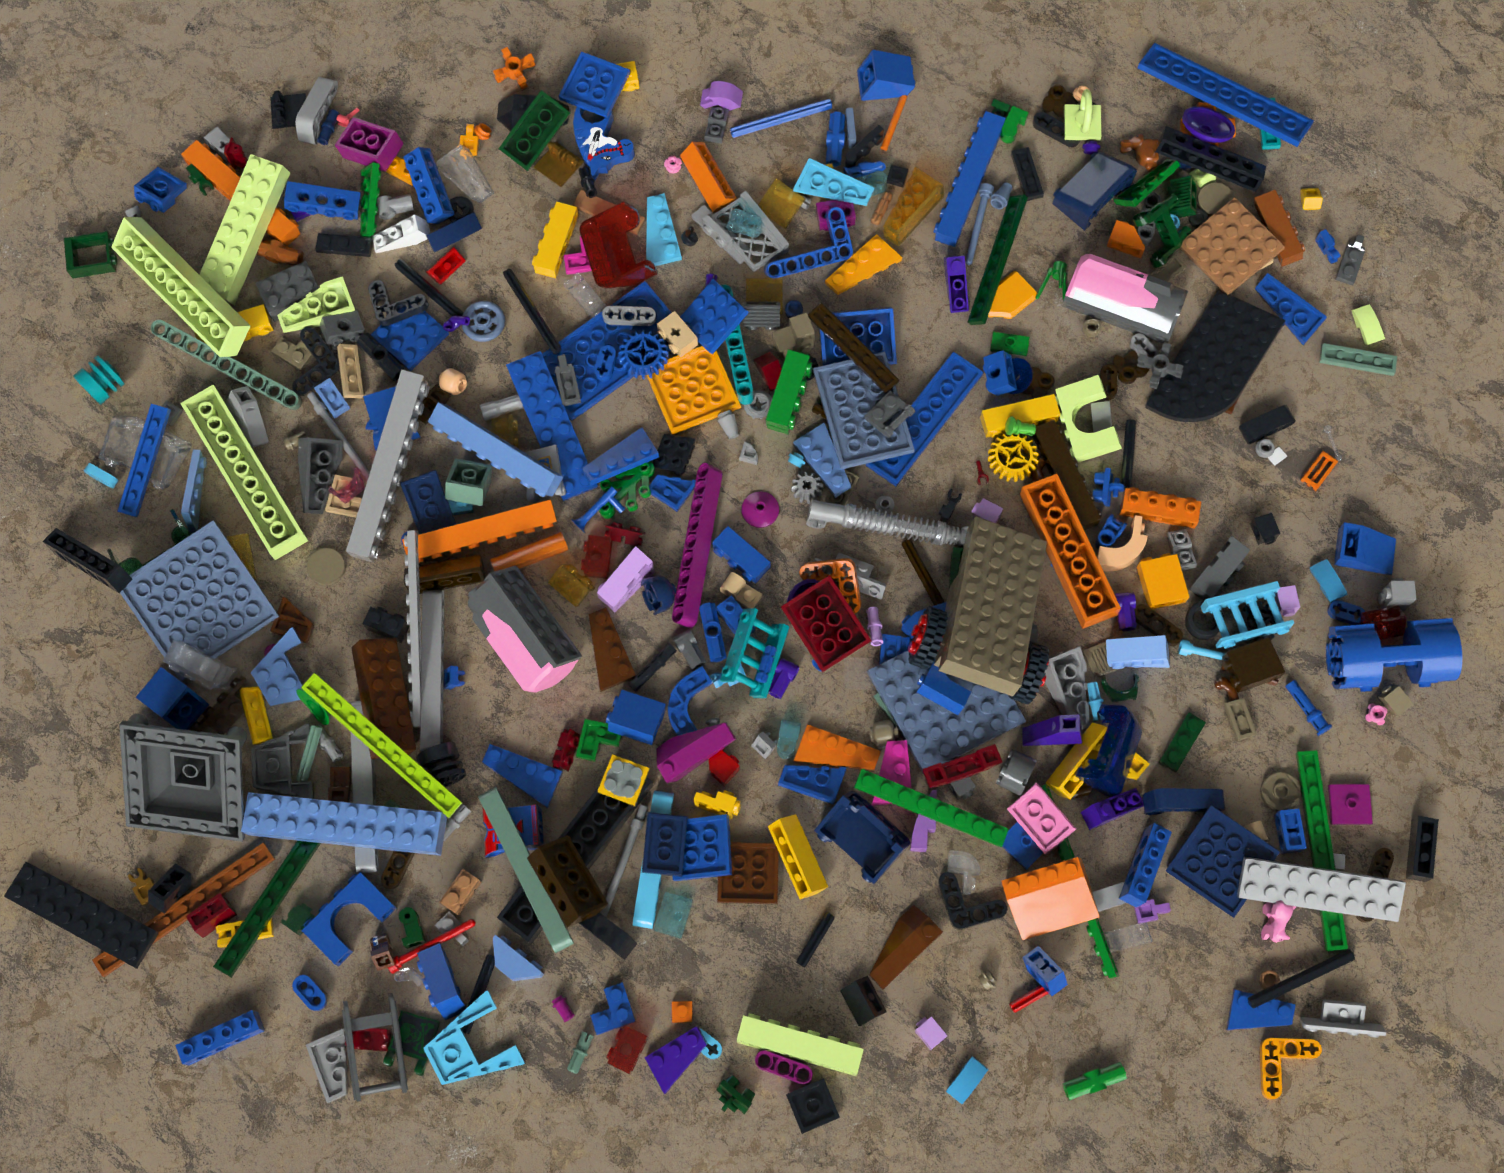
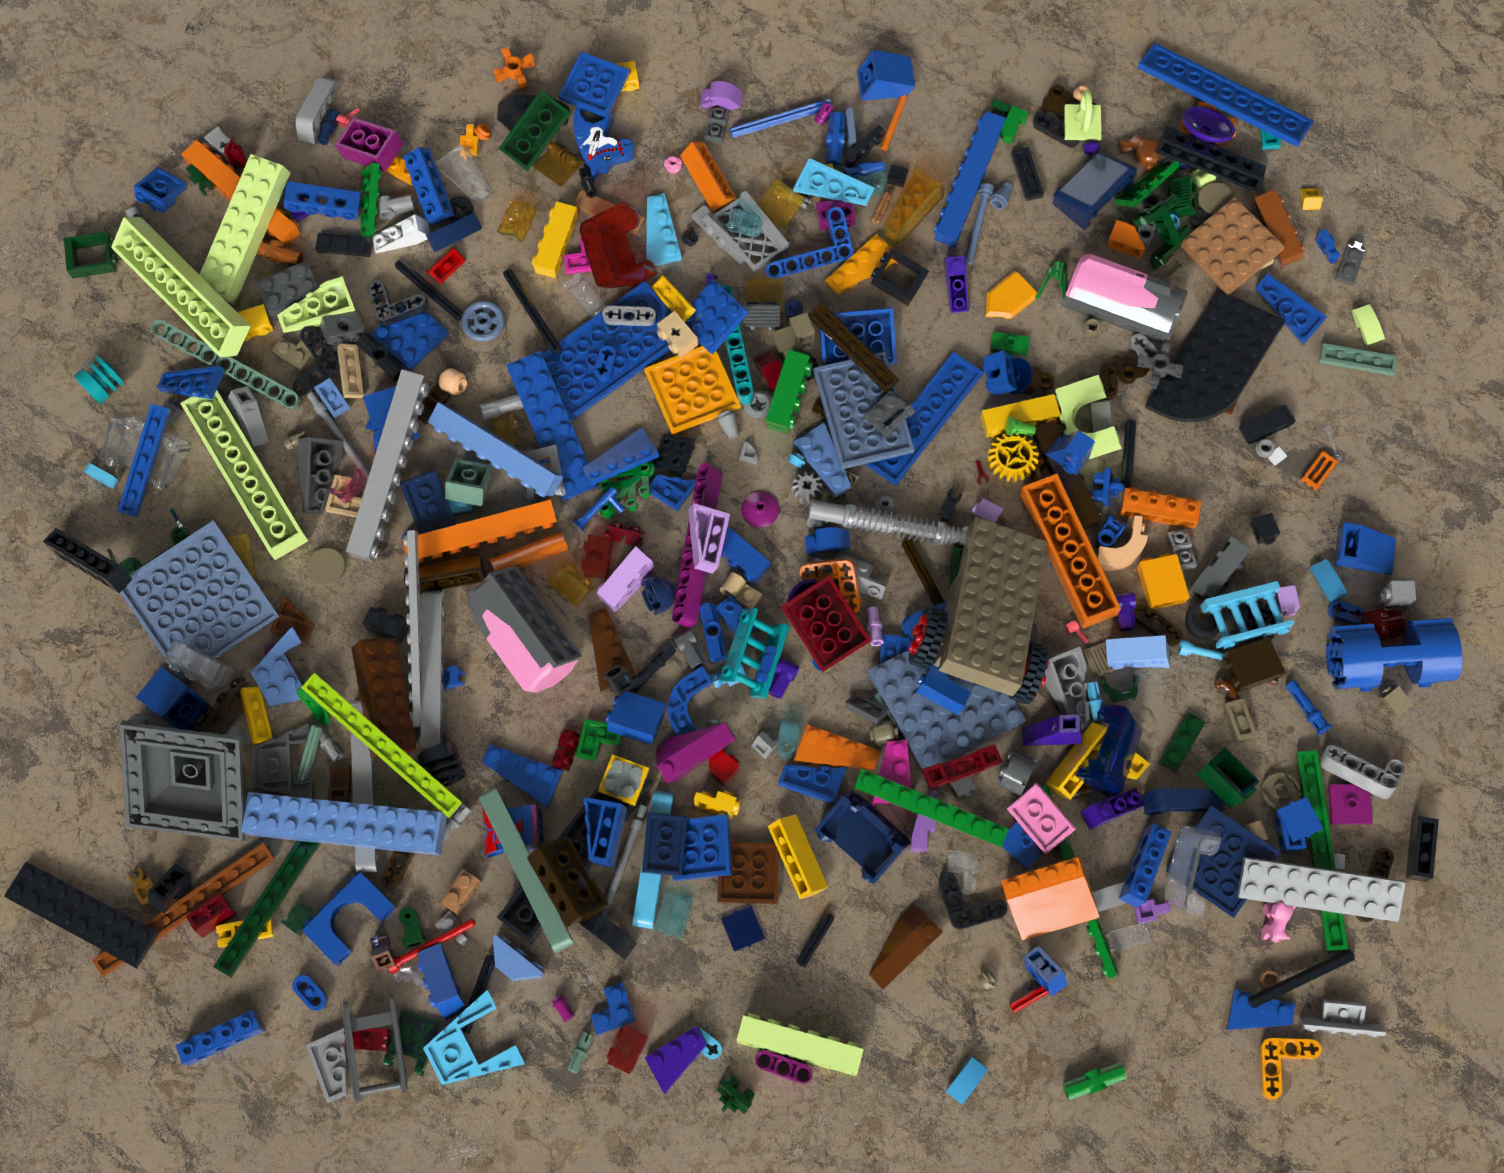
medium blue wing [181,450,207,533] -> none
black hinge [270,90,306,129] -> none
dark purple arm [443,315,470,332] -> none
dark grey hinge [555,354,581,406] -> none
blue gear [618,330,669,380] -> none
orange plate [672,1001,693,1023] -> none
black plate [786,1078,840,1134] -> none
black panel [840,975,887,1026] -> none
lavender brick [915,1016,947,1051] -> none
dark green tile [967,195,1028,325] -> none
bright pink plate [1365,703,1387,725] -> none
none -> blue wing [157,365,225,400]
none -> clear yellow bracket [497,200,536,242]
none -> blue wedge [583,797,627,868]
none -> black brick [602,665,636,696]
none -> yellow tile [651,275,696,322]
none -> lavender wedge [688,503,730,574]
none -> clear blue piece [721,906,765,952]
none -> blue brick [805,527,851,556]
none -> magenta pin [814,101,834,126]
none -> dark grey plate [844,693,888,725]
none -> black window [871,248,929,306]
none -> blue wedge [1045,431,1095,476]
none -> coral hand [1065,621,1089,644]
none -> clear windscreen [1164,826,1222,918]
none -> dark green window [1196,748,1260,809]
none -> blue piece [1276,797,1323,842]
none -> light grey beam [1319,745,1405,799]

